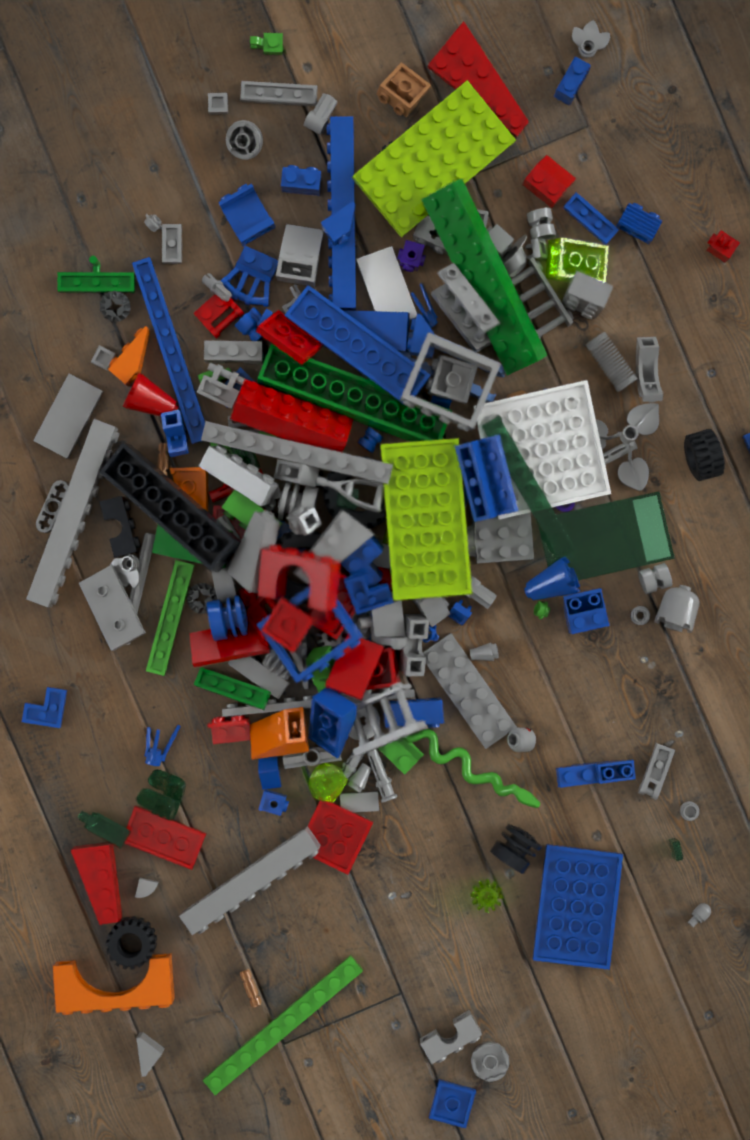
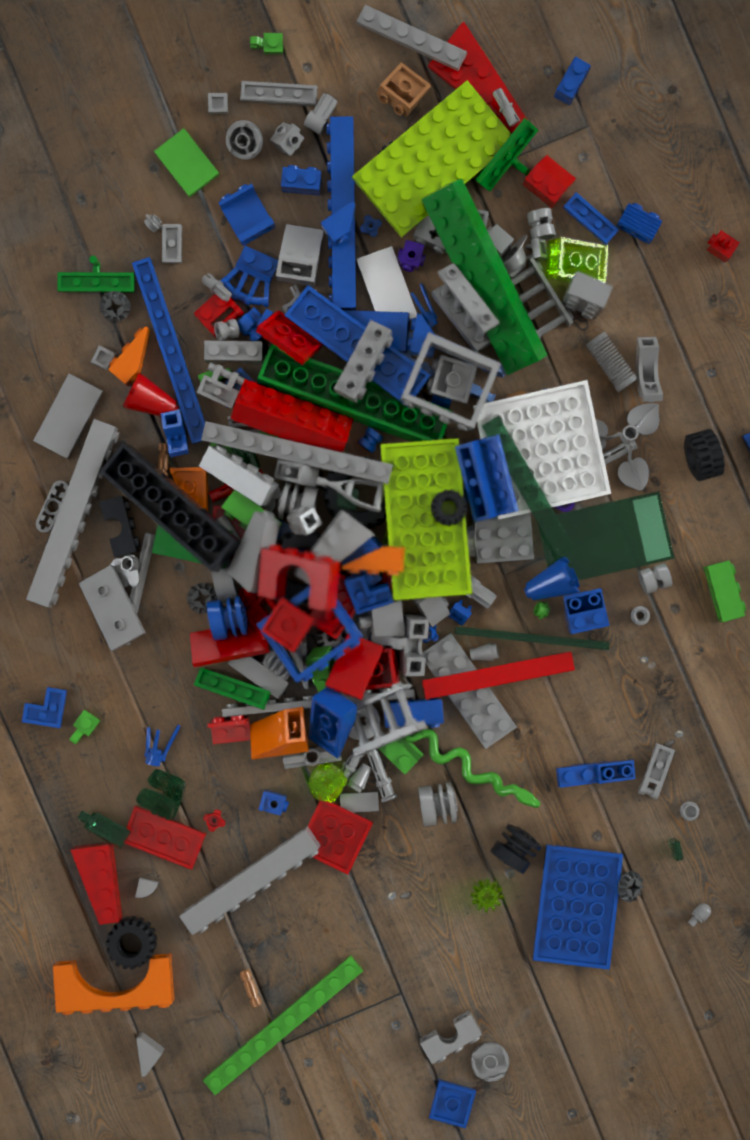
bright green plate [146,560,195,676] -> none
blue slope [258,756,282,790] -> none
light grey head [507,728,536,752] -> none
light grey plate [572,20,610,58] -> none
light grey cylinder [655,585,700,633] -> none
none -> bright green plate [69,710,101,744]
none -> bright green tile [154,128,220,198]
none -> red plate [203,809,226,832]
none -> light grey wheel [214,319,239,341]
none -> light grey brick [269,122,304,156]
none -> light grey brick [334,320,394,403]
none -> orange slope [342,546,405,575]
none -> light grey plate [356,5,467,71]
none -> blue plate [360,215,382,237]
none -> light grey wheel [418,782,458,827]
none -> red tile [421,652,575,700]
none -> black tyre [431,489,467,526]
none -> clear green tile [454,626,610,650]
none -> green plate [476,118,539,192]
none -> light grey axle [493,88,520,127]
none -> dark grey gear [618,871,644,903]
none -> bright green brick [703,560,746,622]

